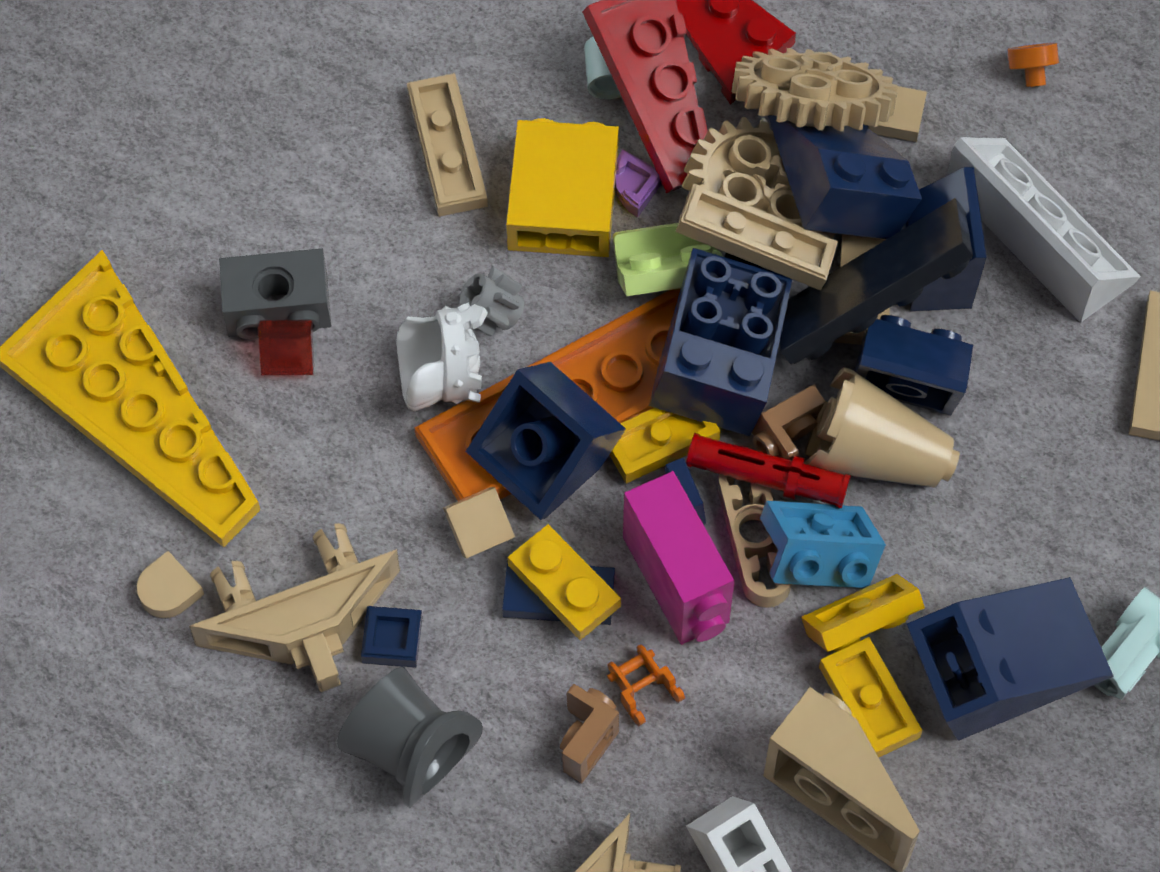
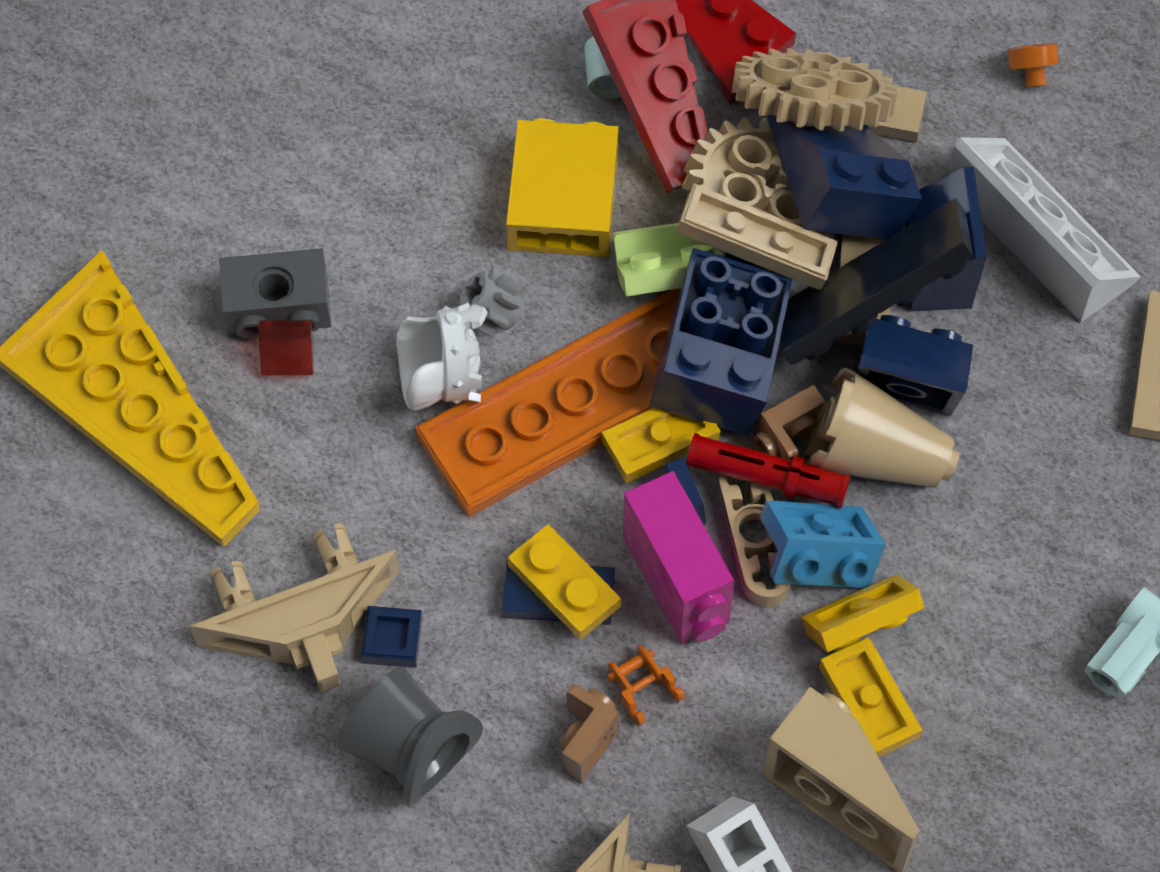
tan tile [137,551,205,618] -> none
tan tile [407,73,488,217] -> none
tan tile [443,487,515,559] -> none
dark blue slope [465,362,626,520] -> none
medium lavender tile [615,149,662,217] -> none
dark blue slope [906,577,1114,741] -> none

